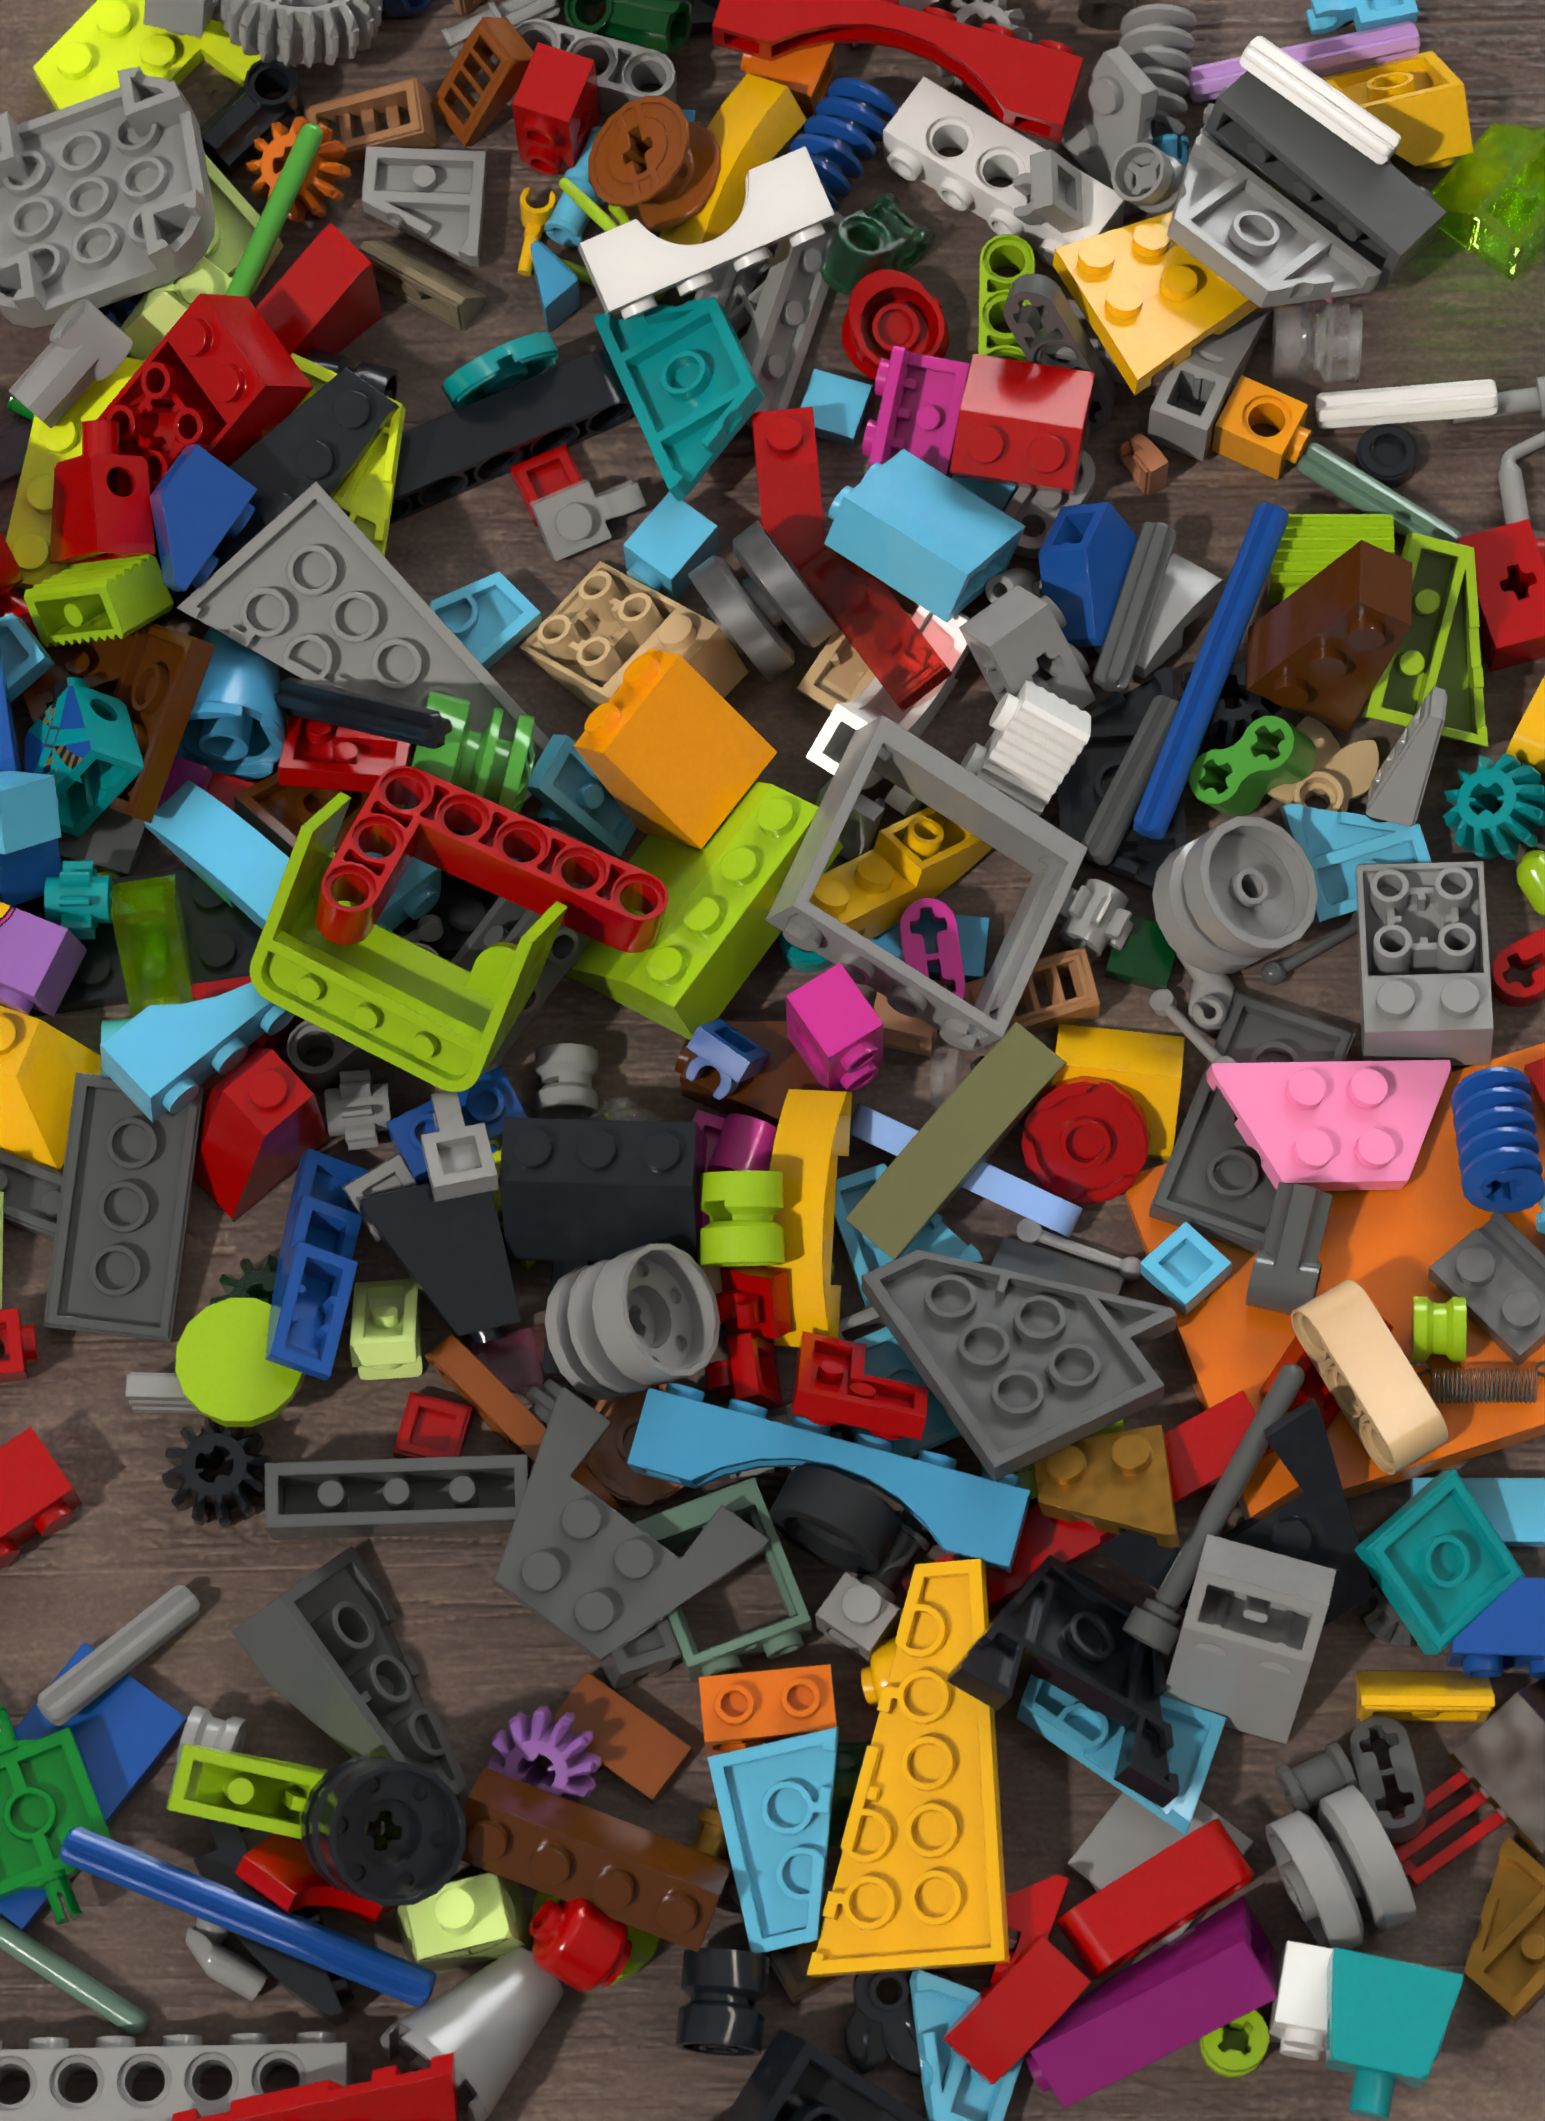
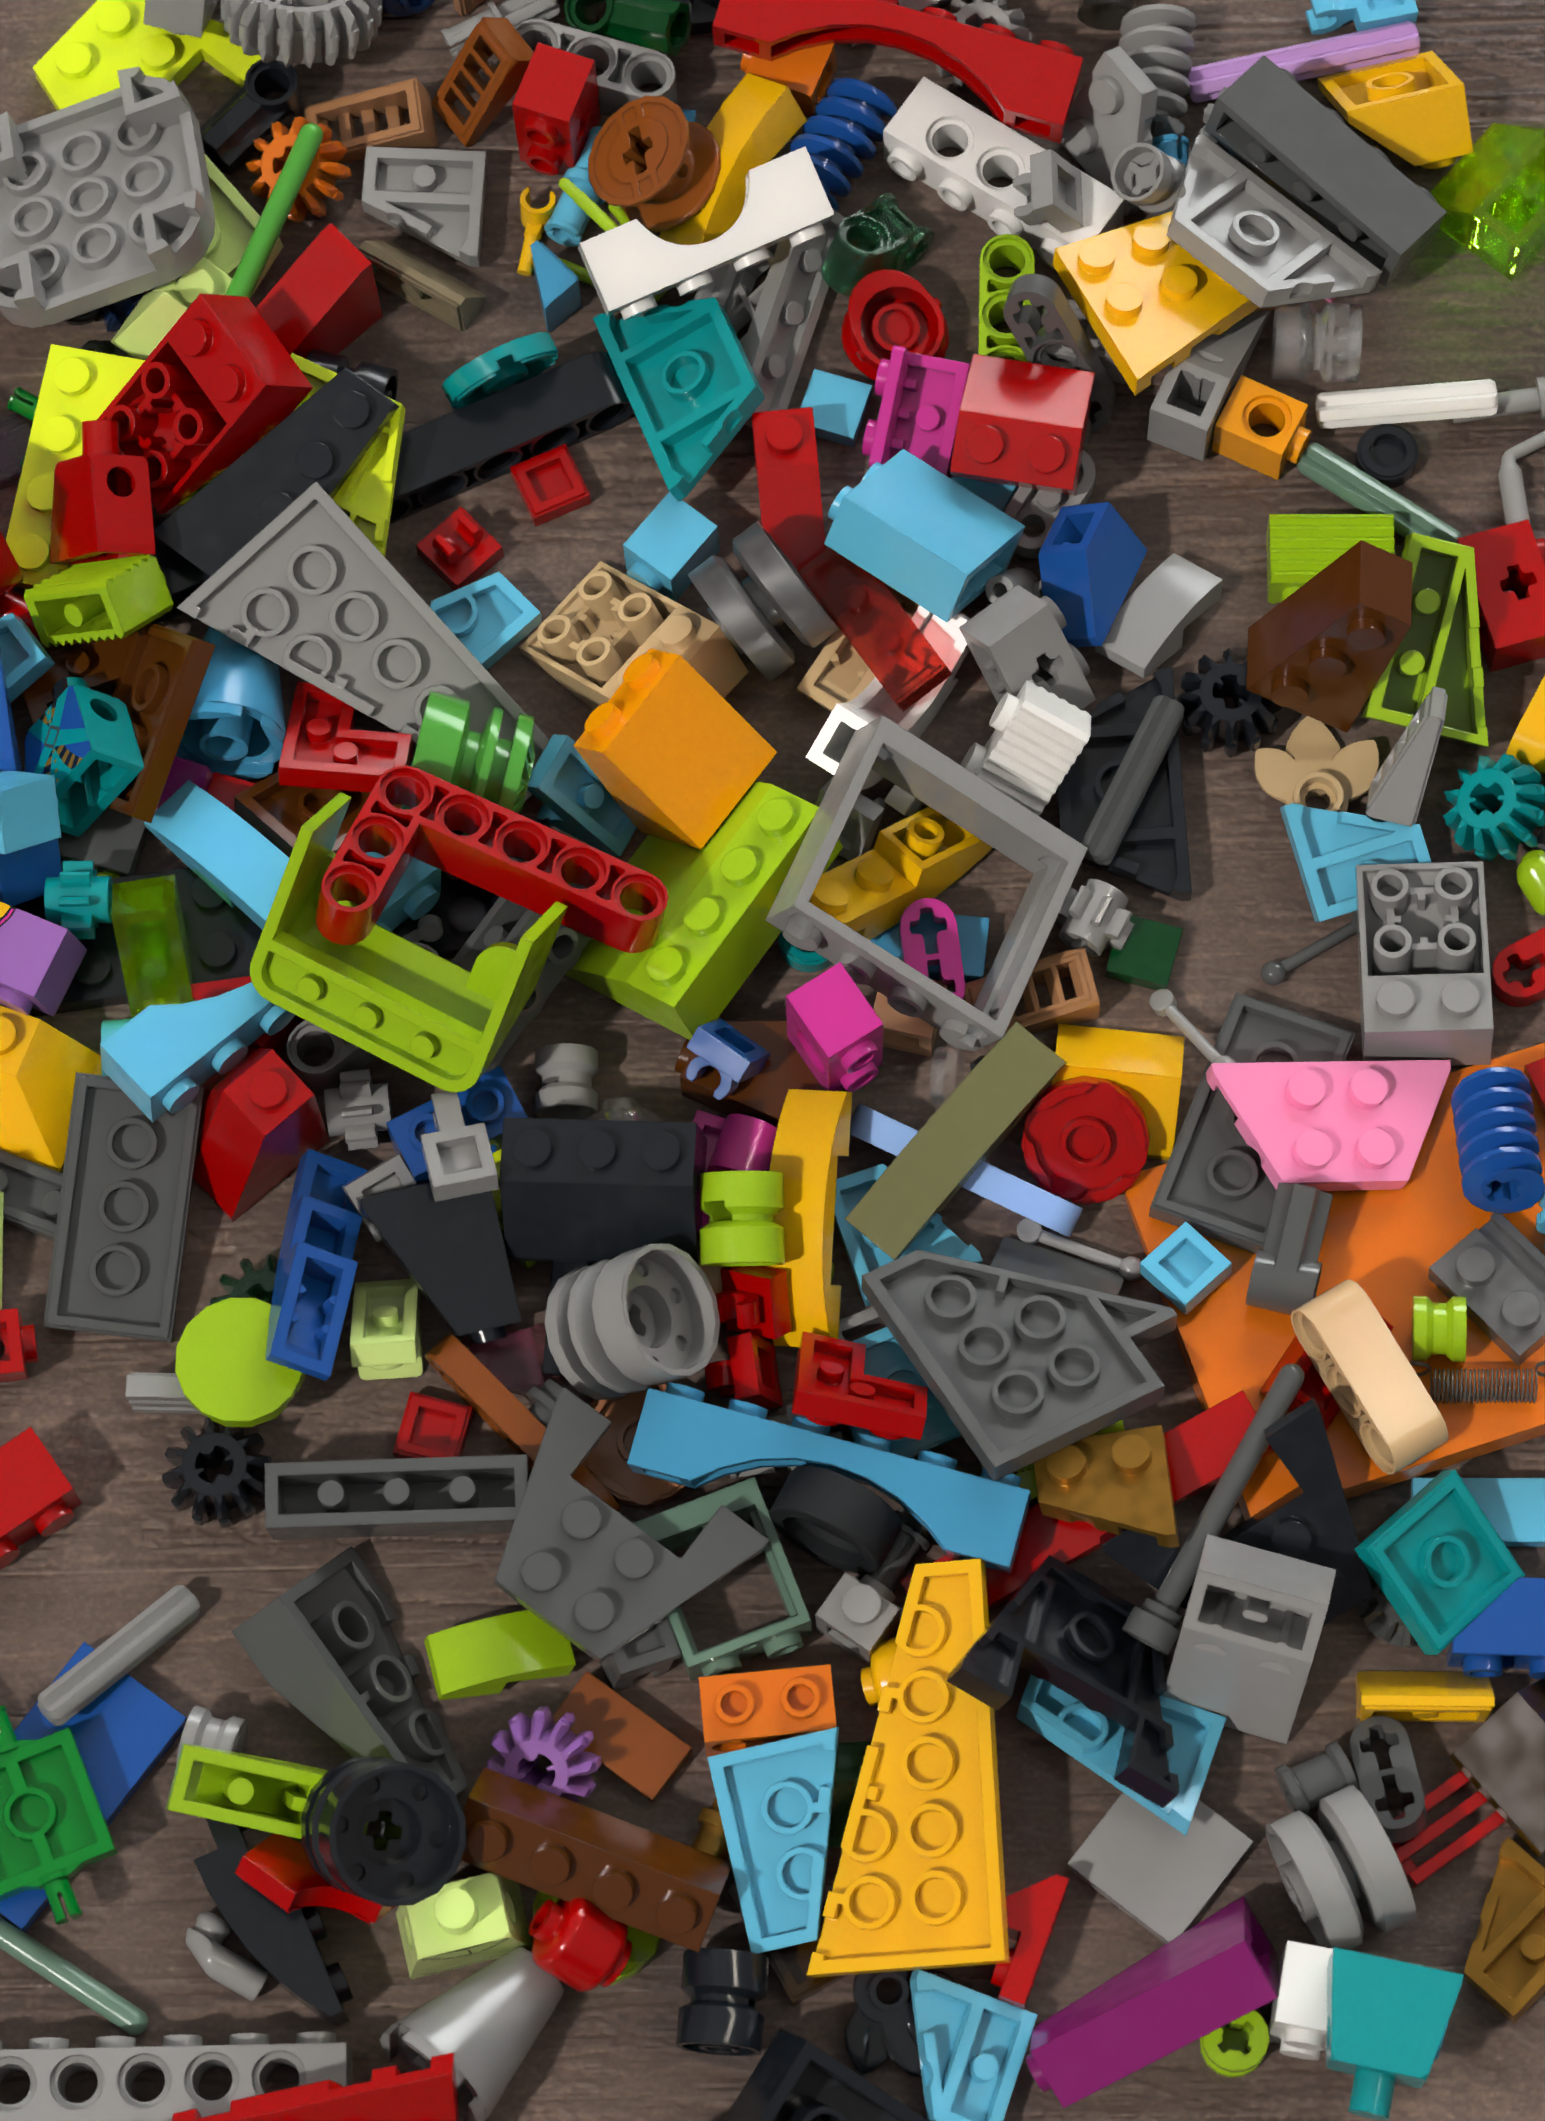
light grey piece [8,299,133,428] -> none
blue axle [60,1827,437,2007] -> none
blue slope [150,444,258,592] -> none
black axle [274,677,452,749] -> none
light grey plate [529,479,646,562] -> none
red slope [941,1935,1091,2085] -> none
red beam [1057,1819,1256,1980] -> none
dark grey axle [1093,521,1177,692] -> none
nougat tile [1115,433,1169,497] -> none
blue axle [1133,502,1289,840] -> none
light grey wheel [1152,816,1318,974] -> none
light grey arm [1176,954,1234,1031] -> none
bright green axle [1189,716,1316,817] -> none
white axle [1239,36,1401,165] -> none
none -> red tile [416,506,504,591]
none -> lime slope [424,1610,576,1700]

